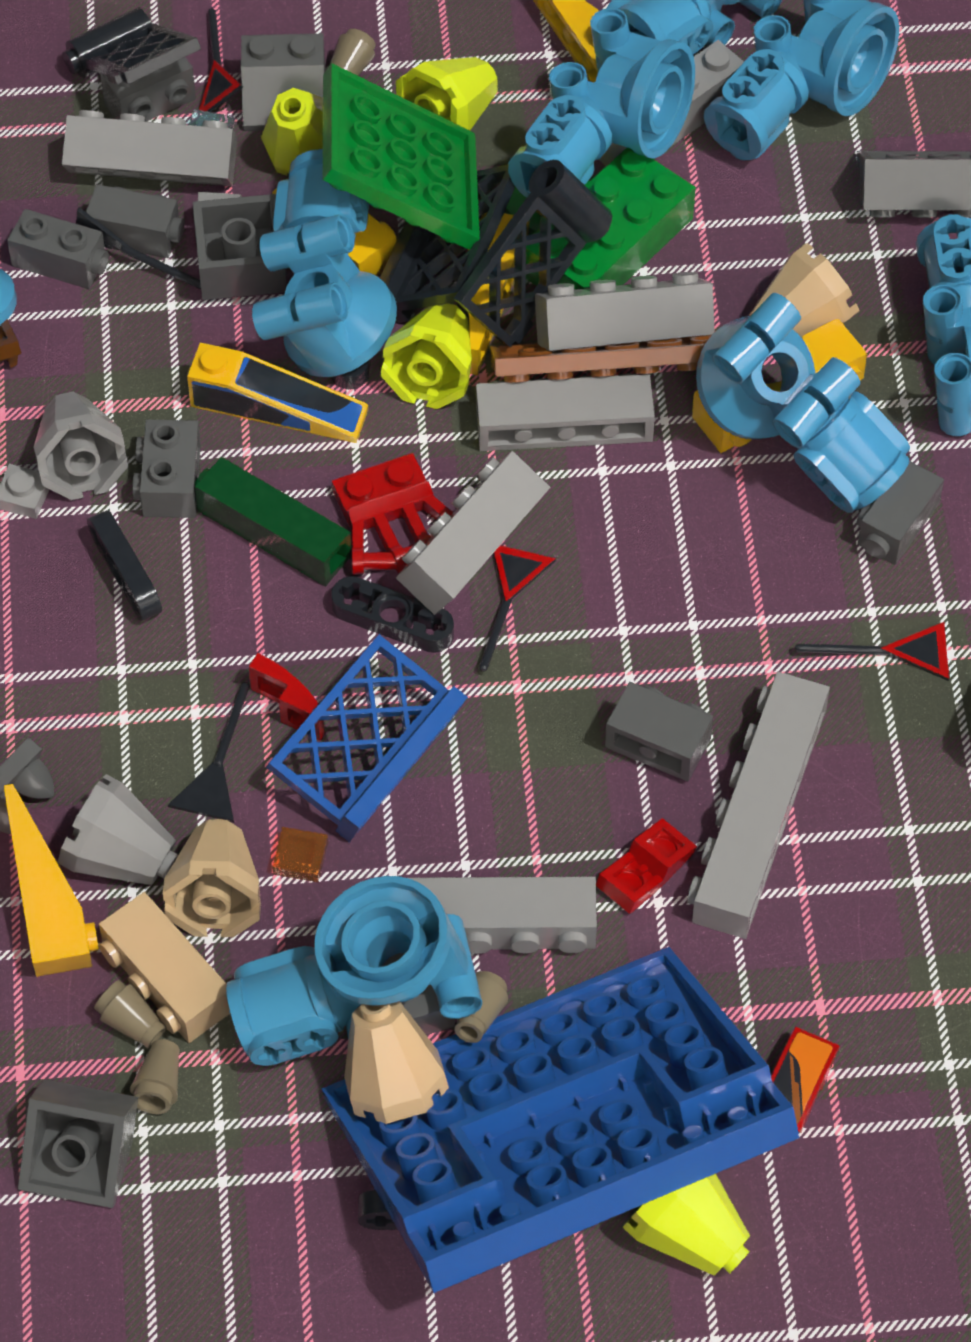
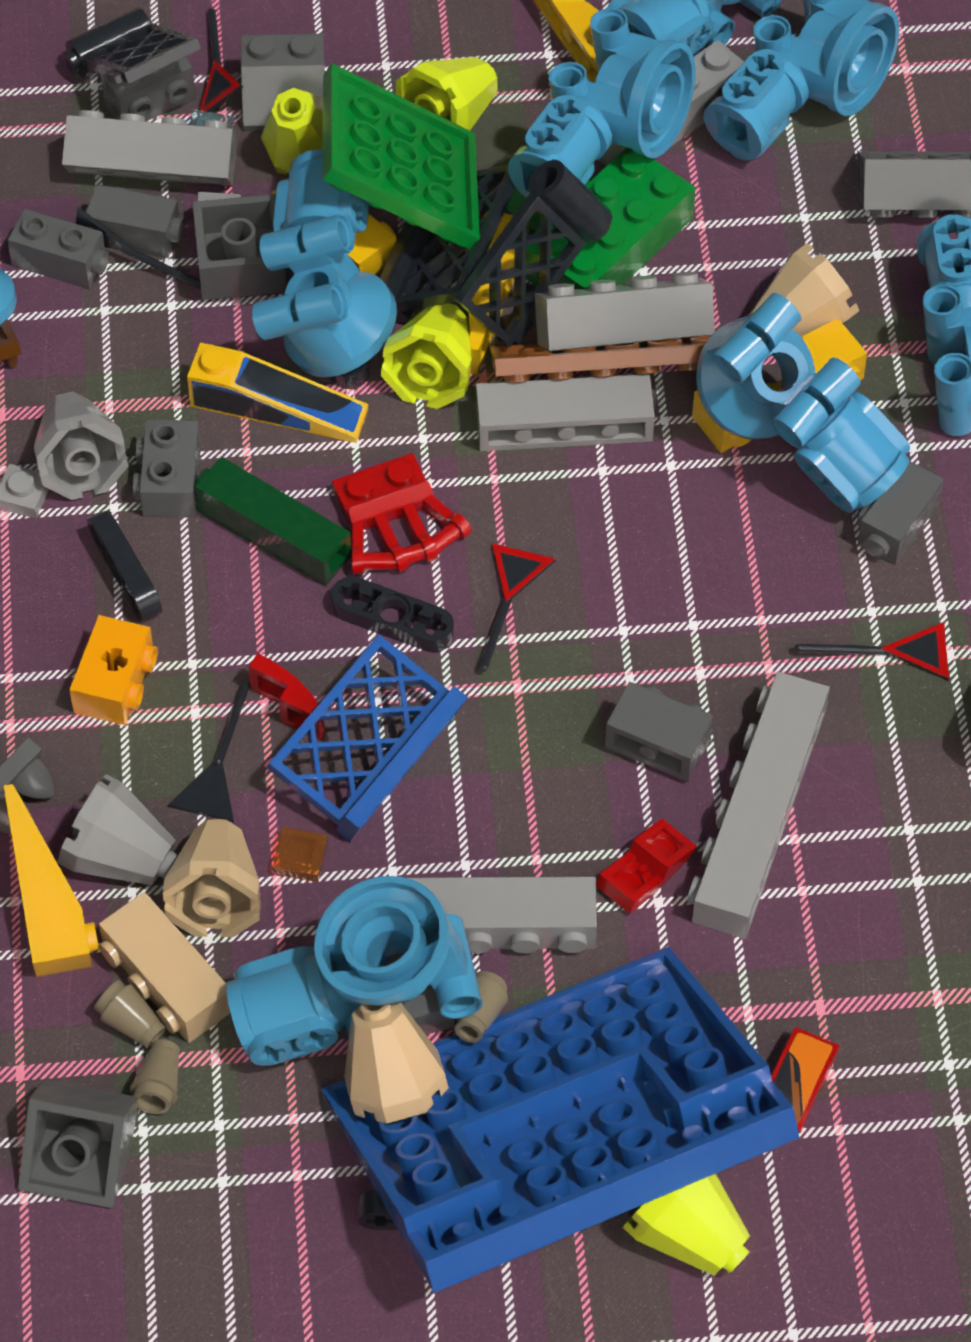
dark tan cone [331,29,376,76] -> none
light grey brick [396,451,551,615] -> none
none -> light orange brick [70,615,158,726]

